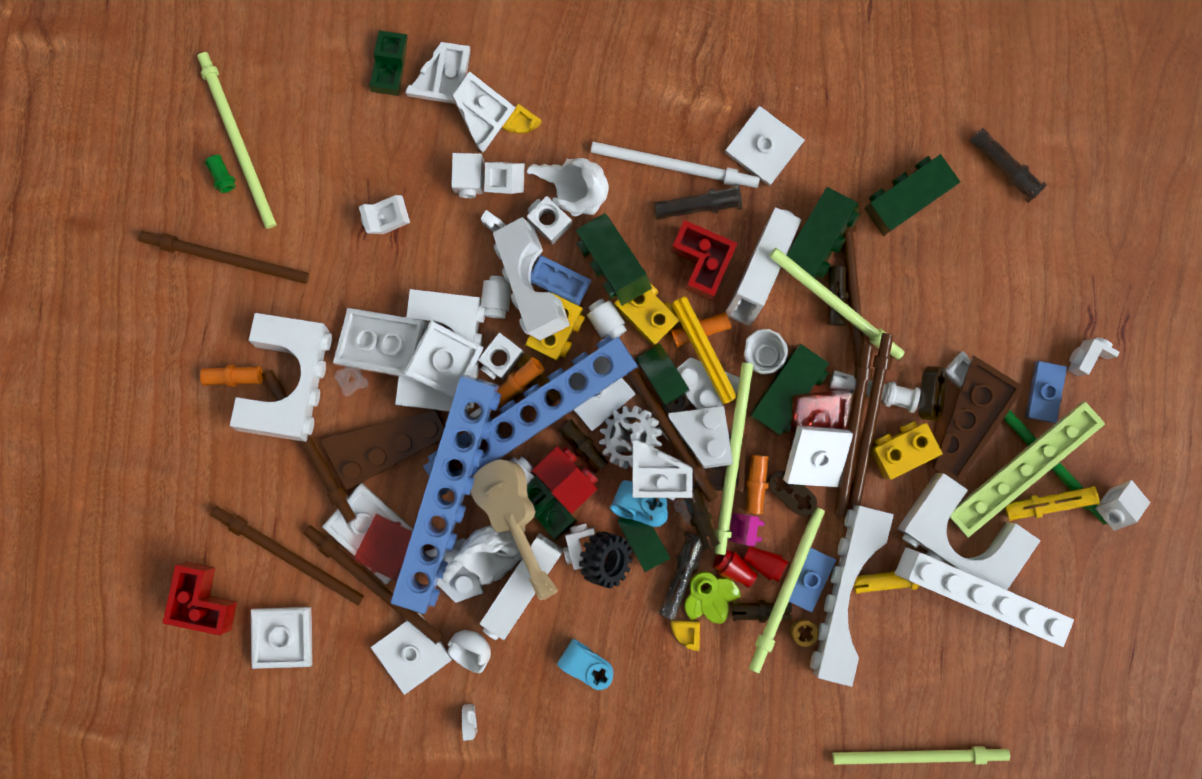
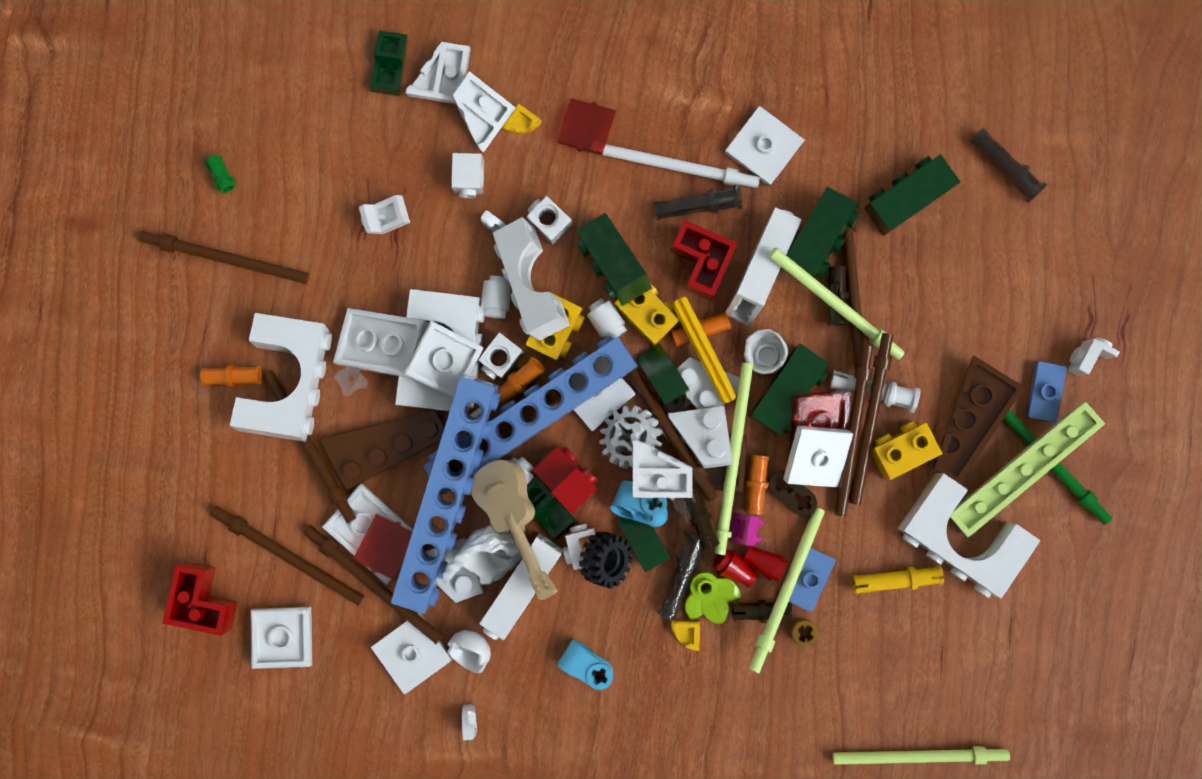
yellowish green bar [197,52,277,229] -> none
white brick [484,162,525,194] -> none
white hair [527,158,609,216] -> none
medium blue plate [531,255,591,306] -> none
dark brown pin [558,419,609,474] -> none
white arch [810,504,894,687] -> none
white arch [895,547,1074,647] -> none
dark brown beam [918,366,947,421] -> none
white tile [946,351,970,389] -> none
yellow pin [1005,486,1099,521] -> none
white brick [1095,480,1150,531] -> none
none -> clear red piece [557,98,616,156]

